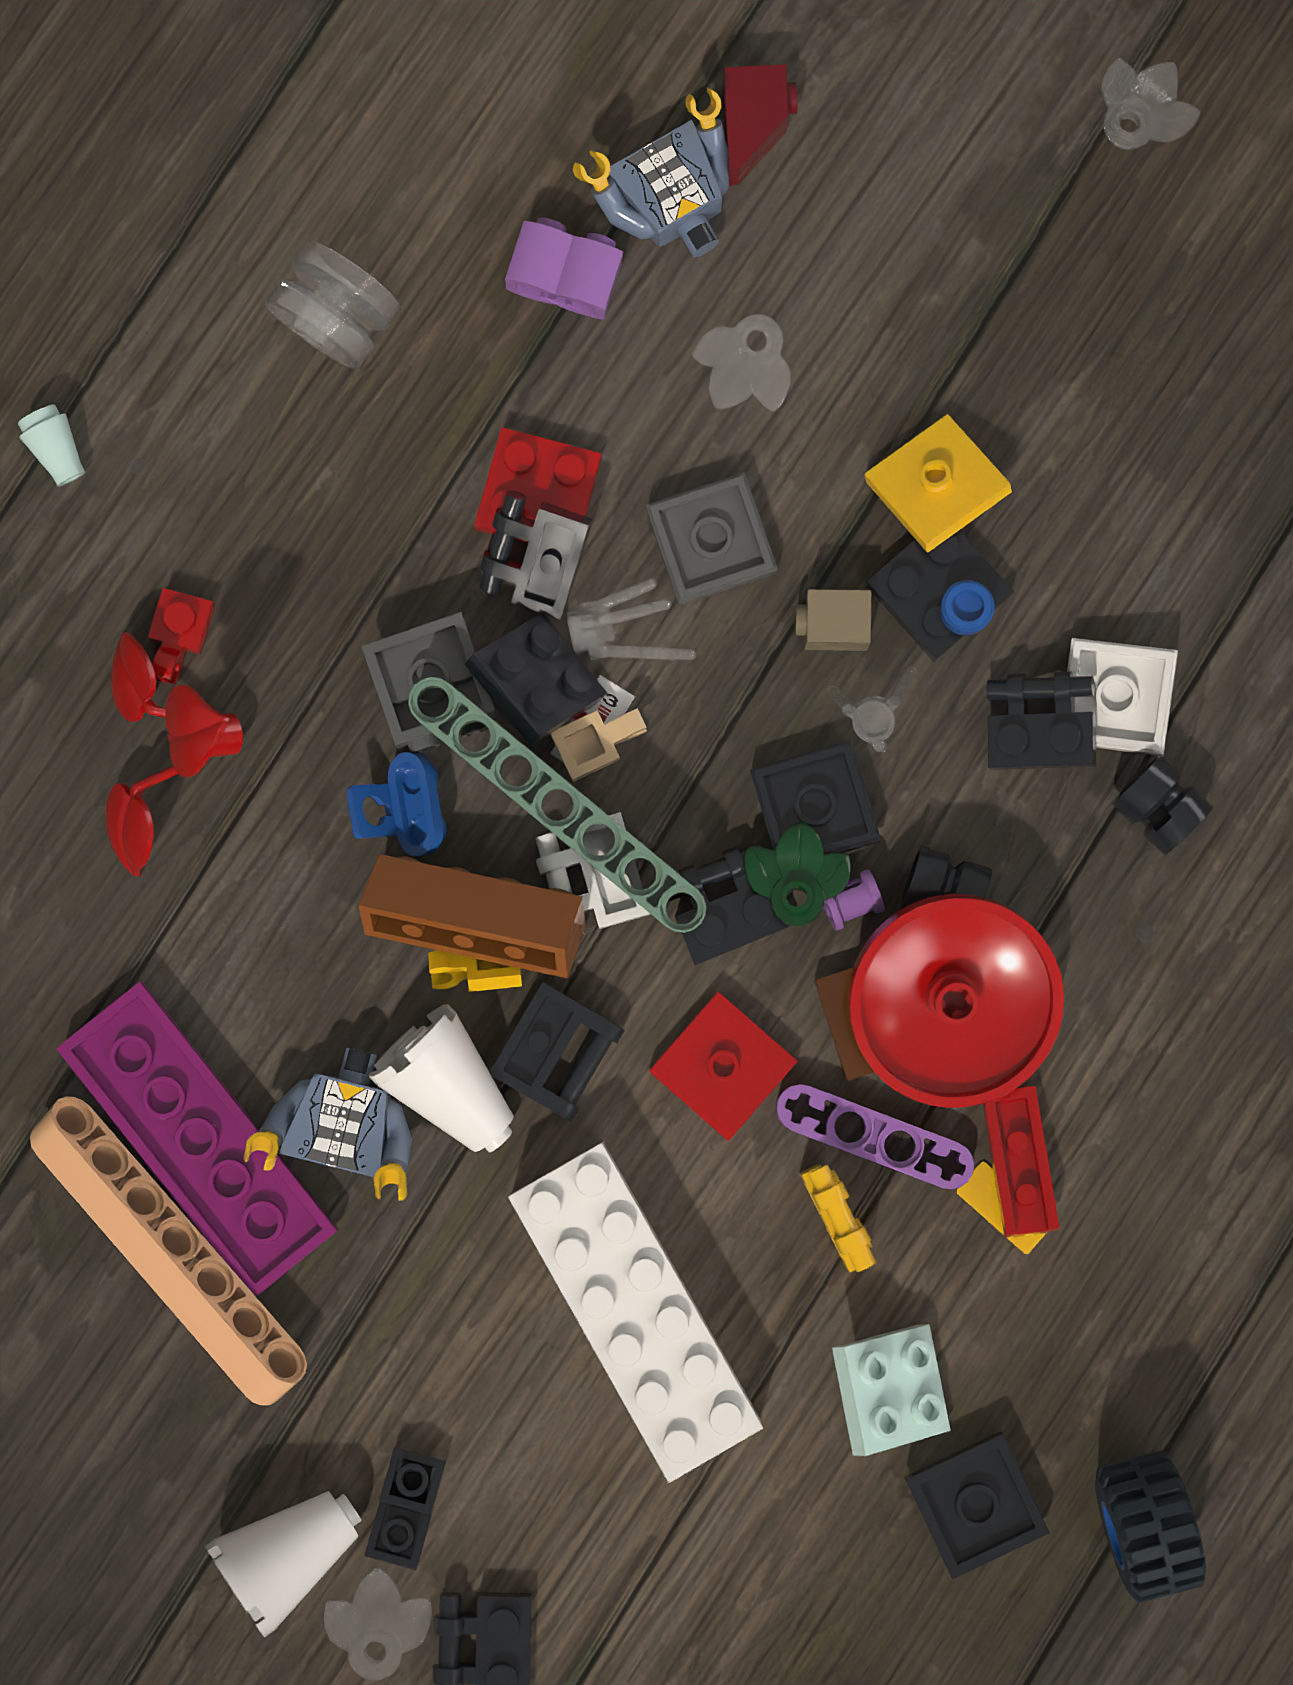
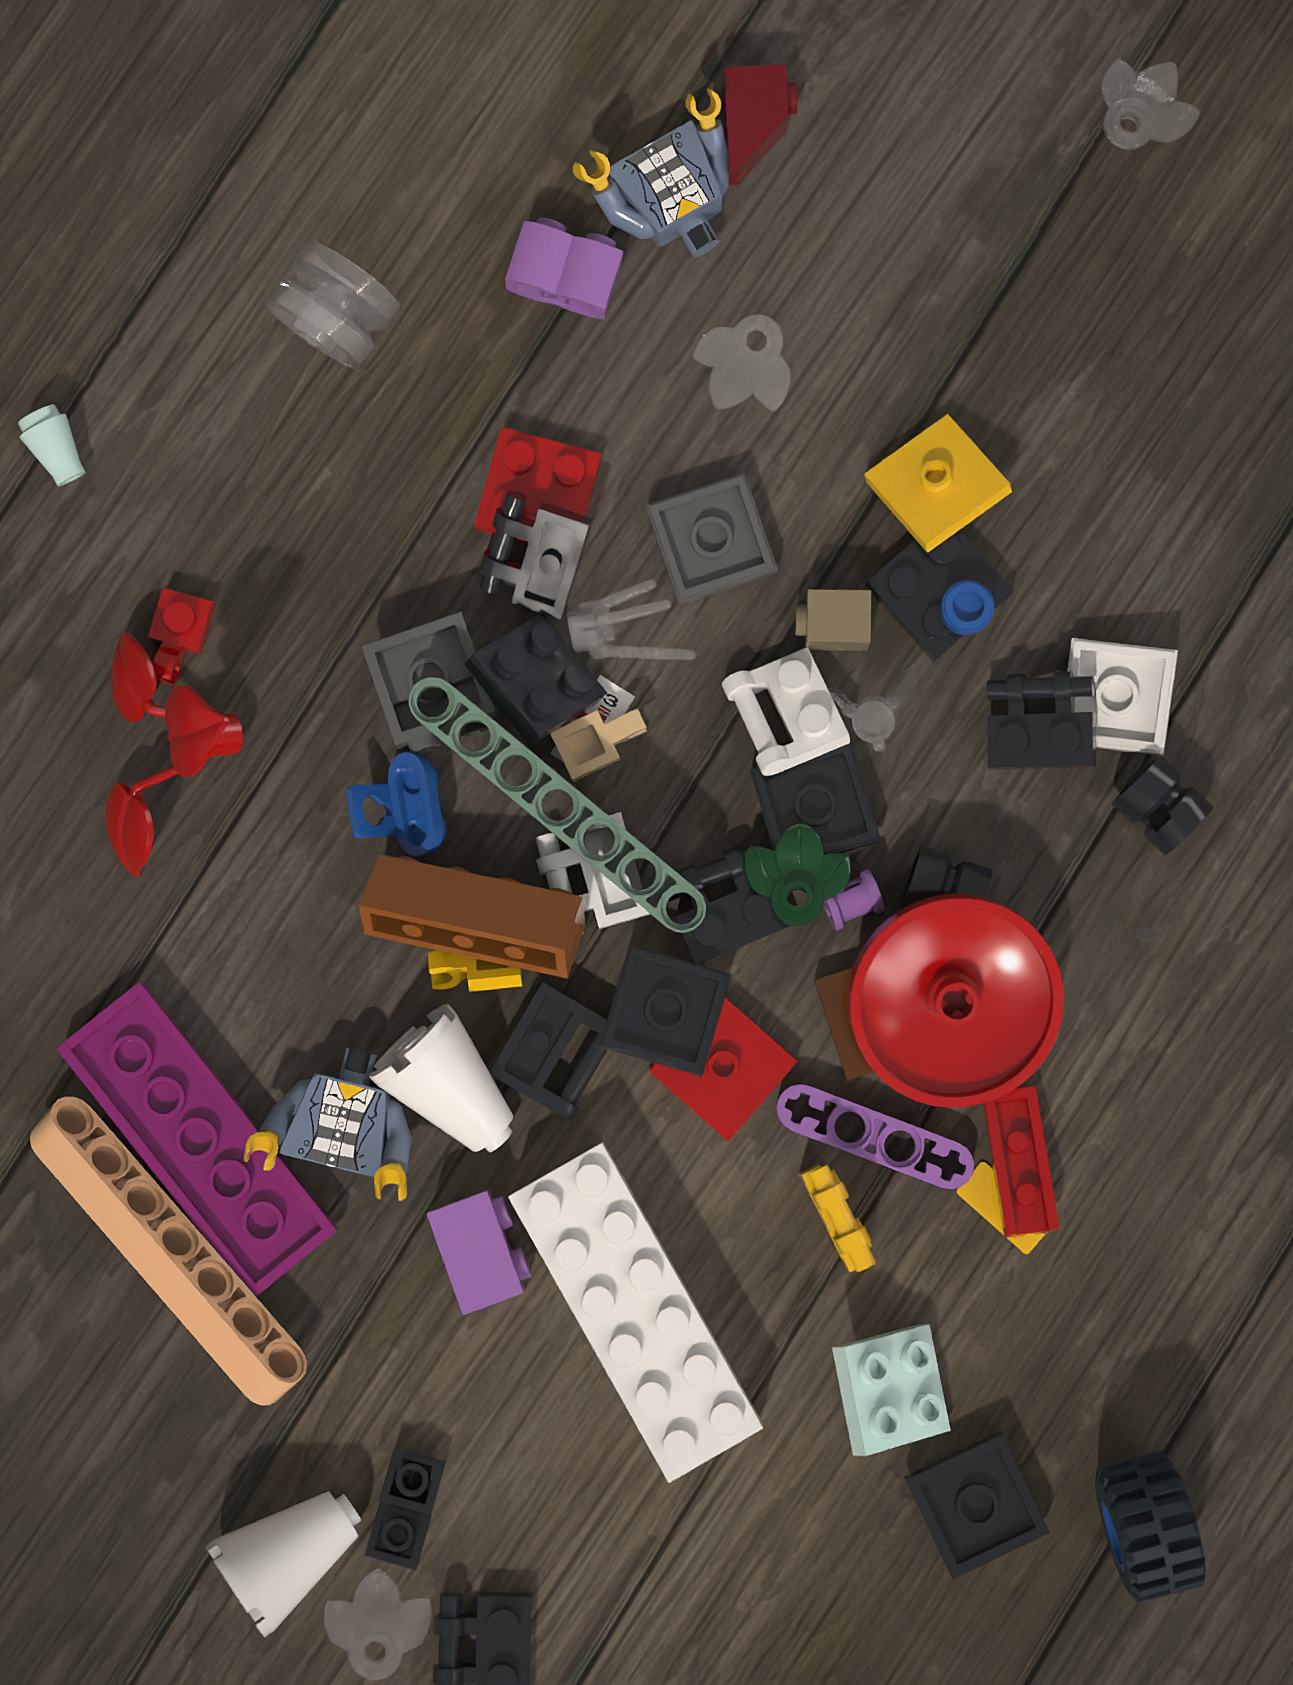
none -> medium lavender brick [426,1189,532,1315]
none -> black plate [599,944,732,1077]
none -> white plate [722,647,850,776]

